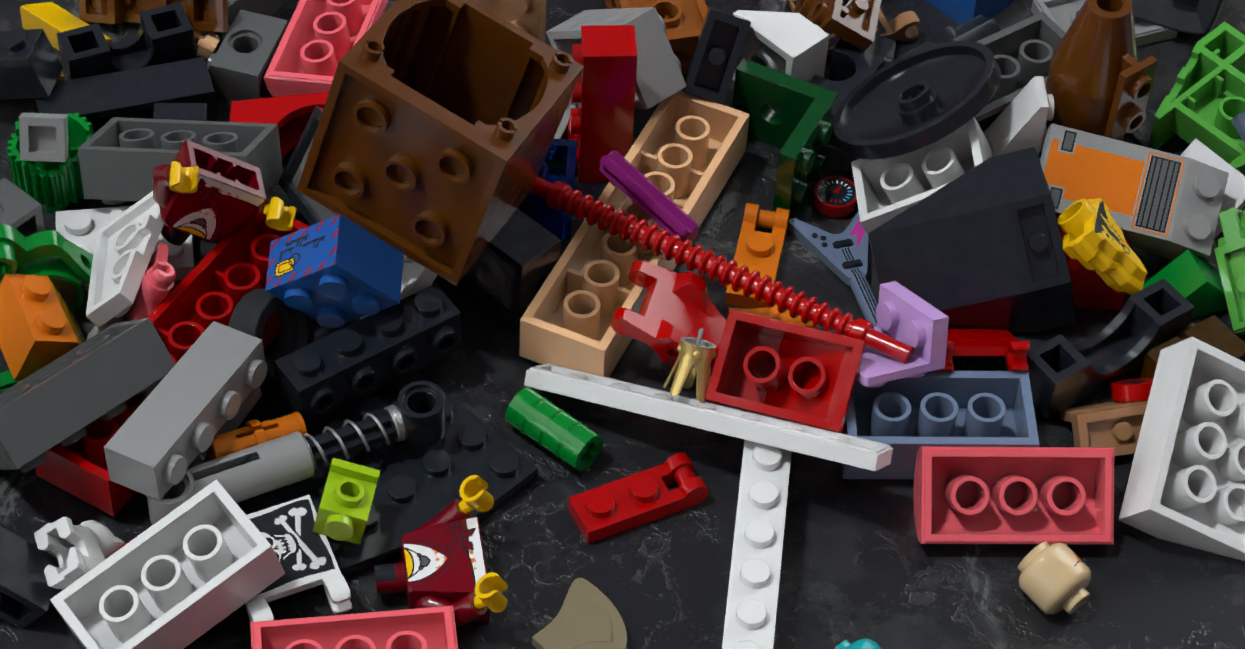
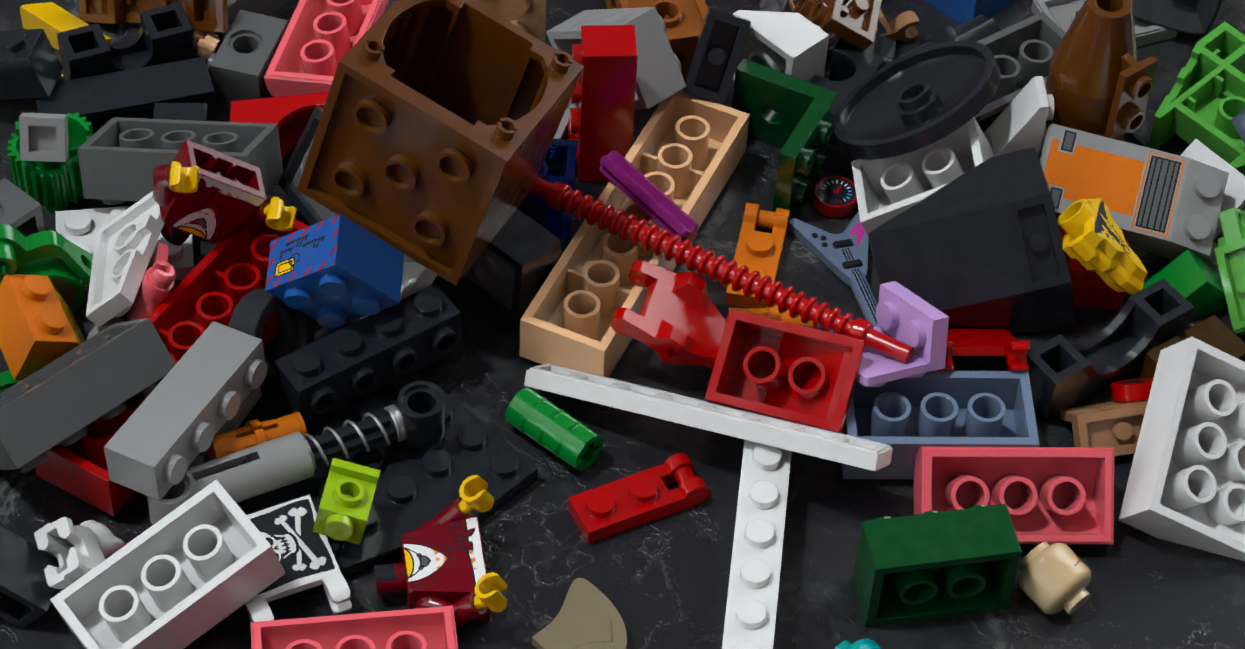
pearl gold piece [662,328,717,403] -> none
none -> dark green brick [852,504,1022,627]

